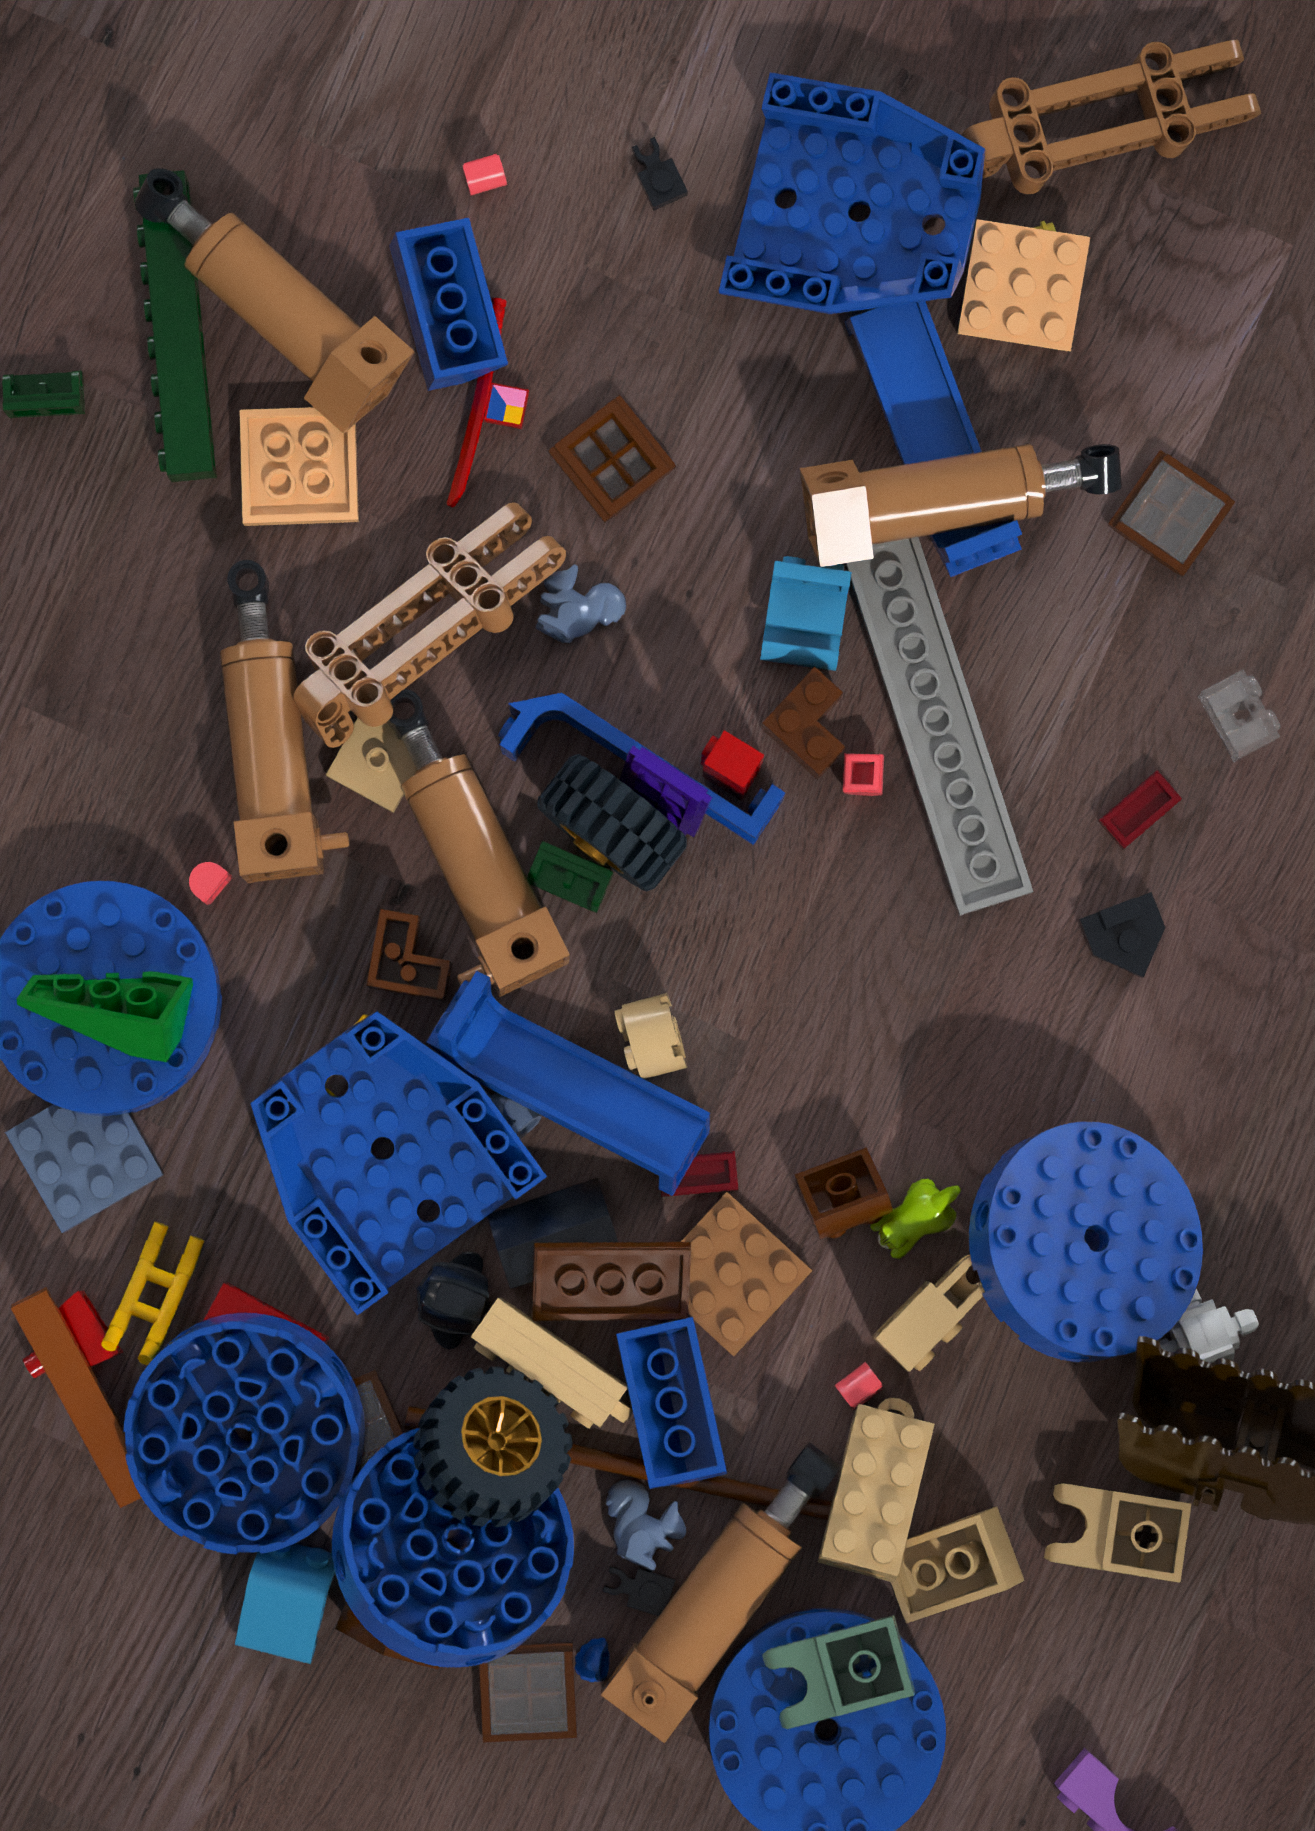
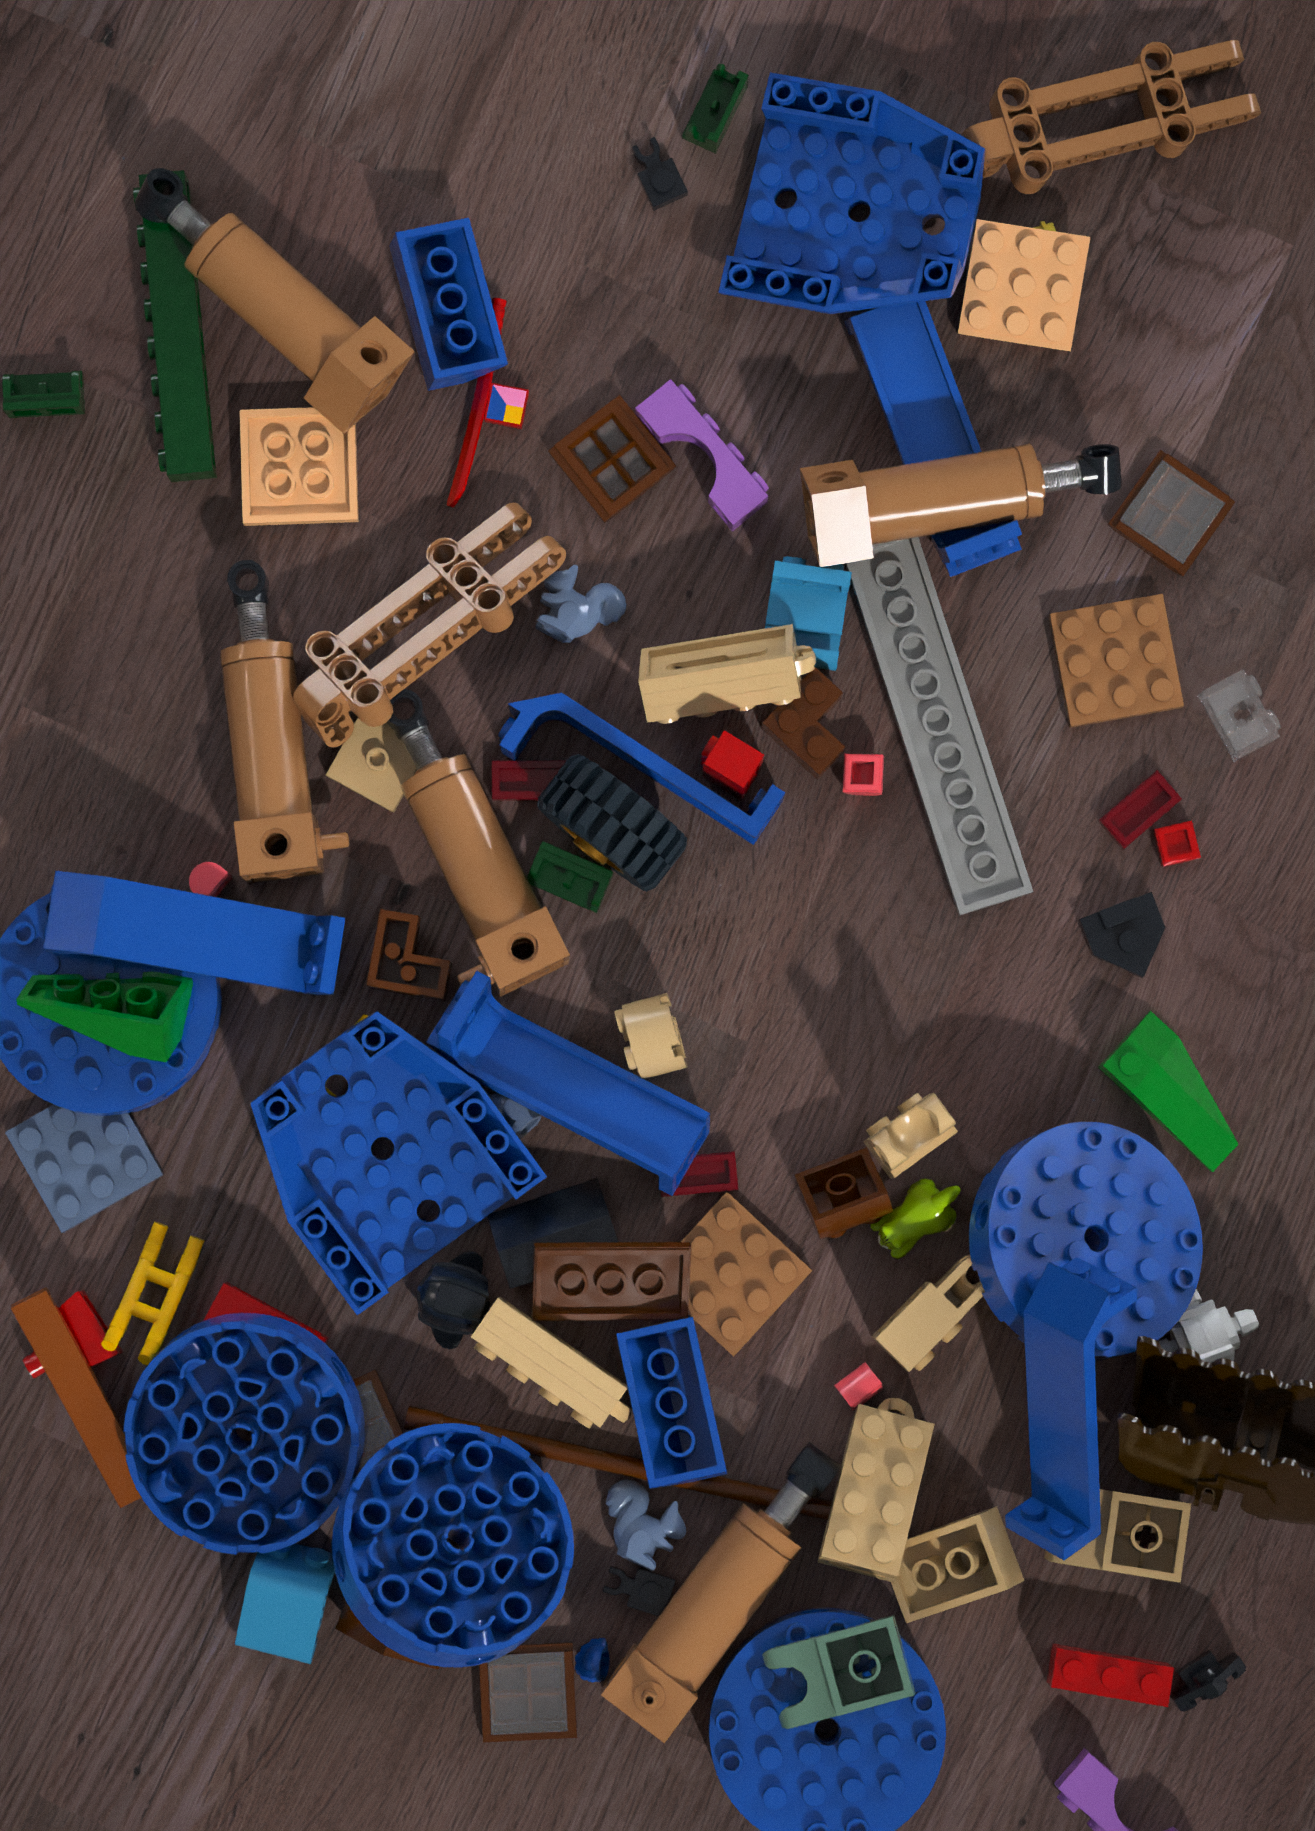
black wheel [413,1366,572,1527] -> none
coral brick [462,154,507,196] -> none
dark purple piece [620,746,713,838] -> none
none -> blue panel [43,871,345,995]
none -> dark red tile [492,760,567,801]
none -> medium lavender arch [635,379,769,532]
none -> tan piece [638,624,816,724]
none -> dark green hinge [682,64,749,154]
none -> tan brick [863,1093,958,1179]
none -> blue panel [1005,1257,1137,1560]
none -> red brick [1047,1643,1174,1707]
none -> medium nougat plate [1048,594,1184,728]
none -> green wedge [1098,1011,1238,1172]
none -> red tile [1153,820,1201,867]
none -> black plate [1170,1650,1247,1712]

